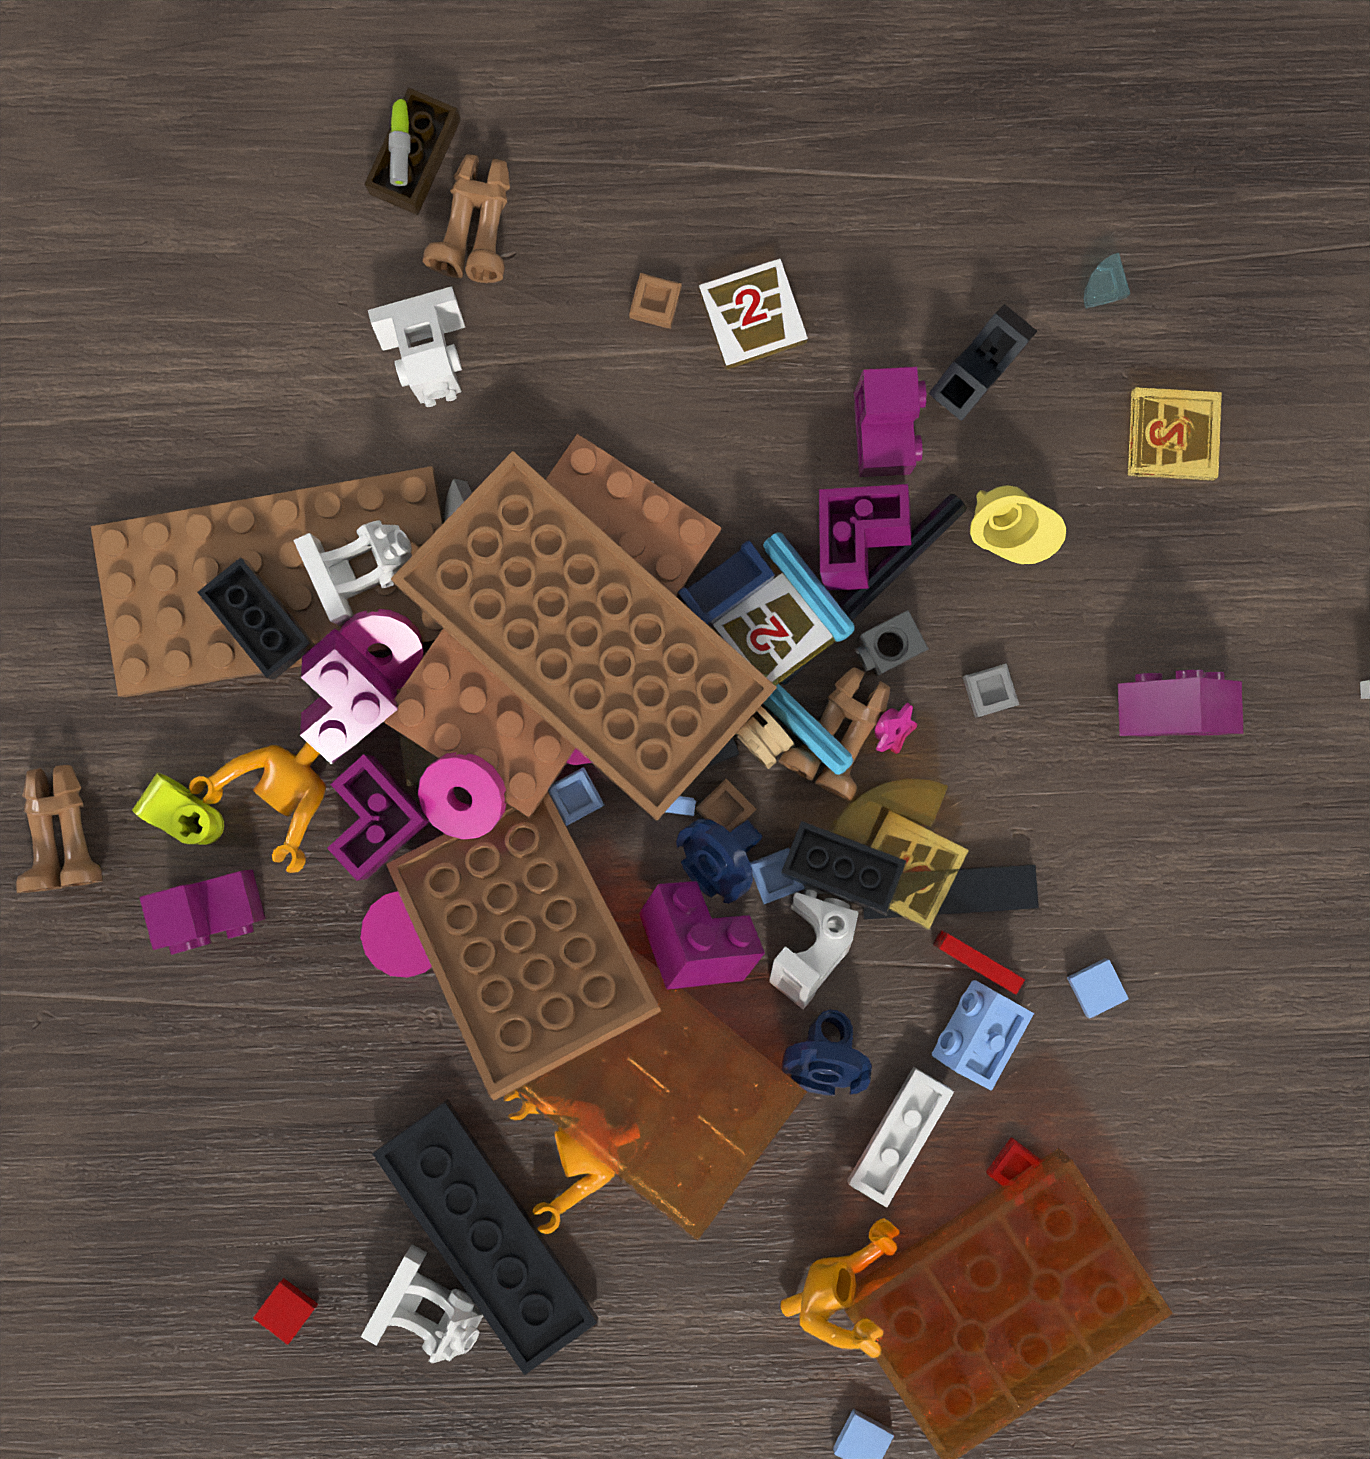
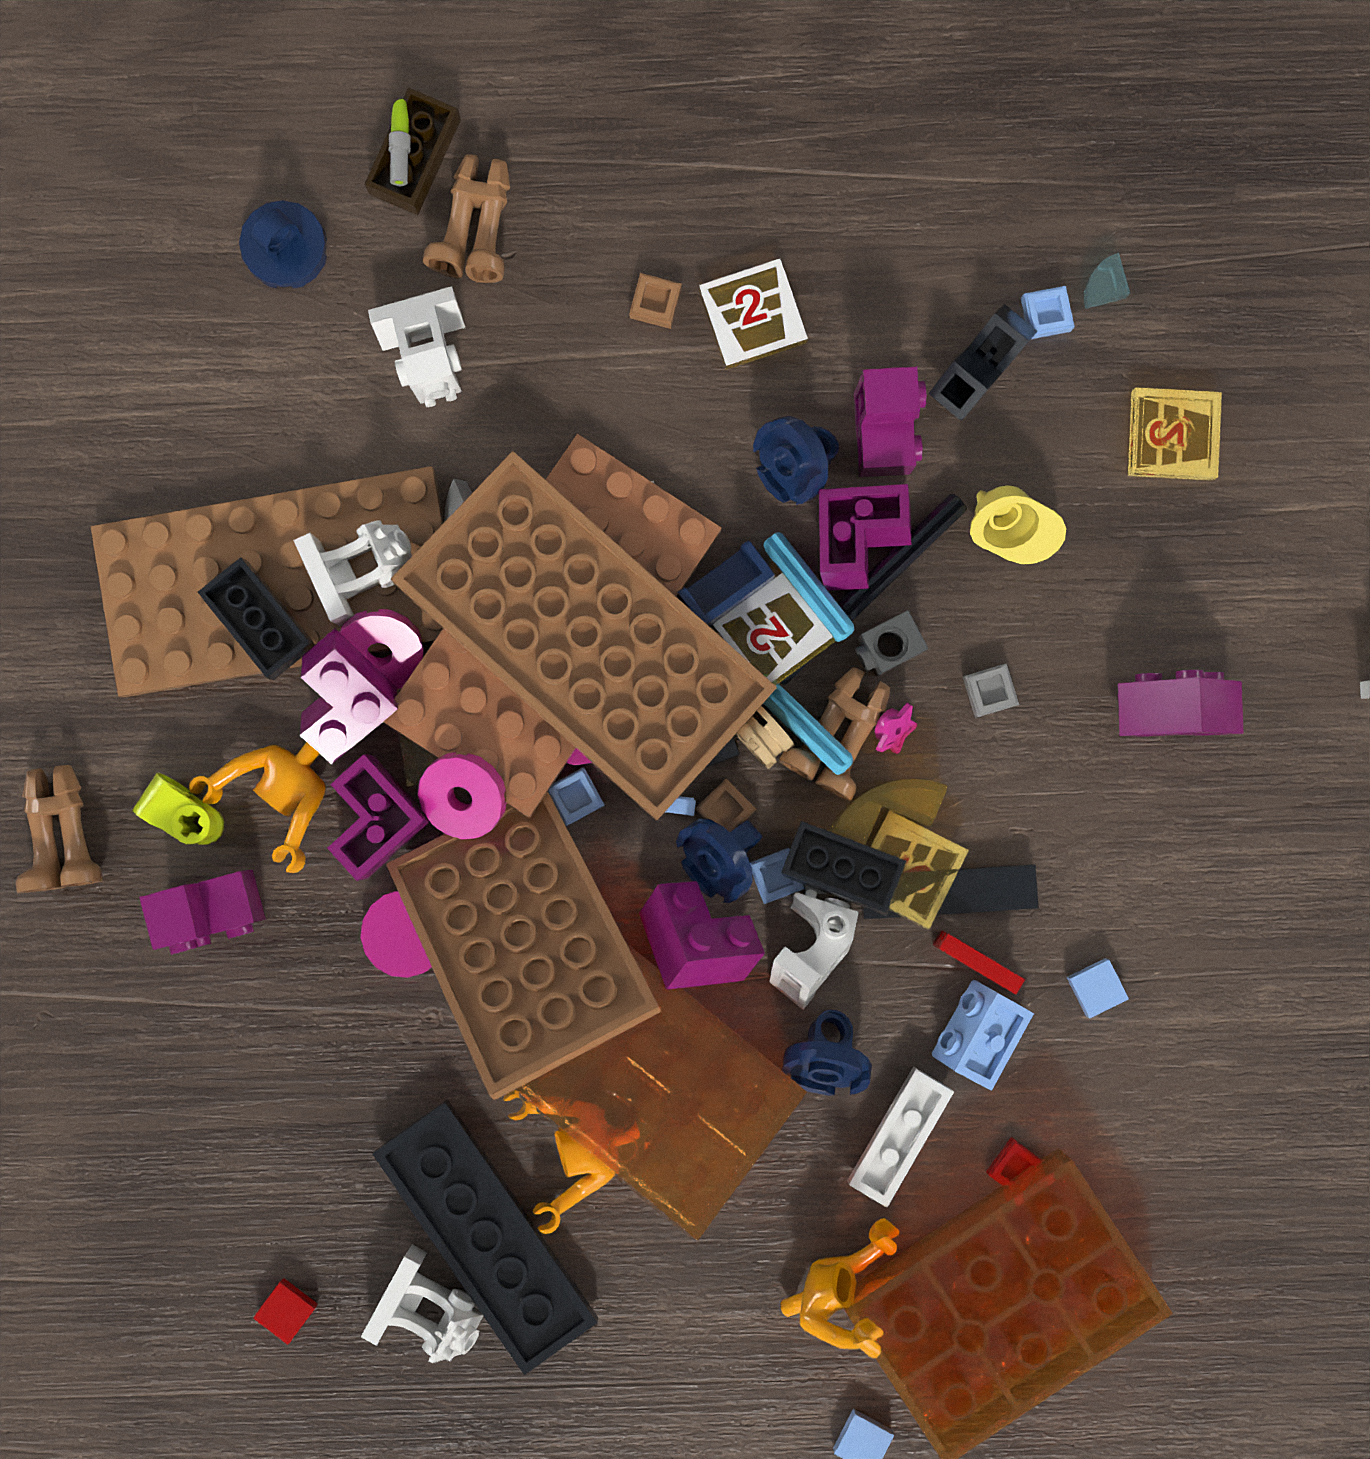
none -> dark blue tile [239,200,327,289]
none -> dark blue tile [753,416,839,505]
none -> light blue tile [1021,286,1074,339]

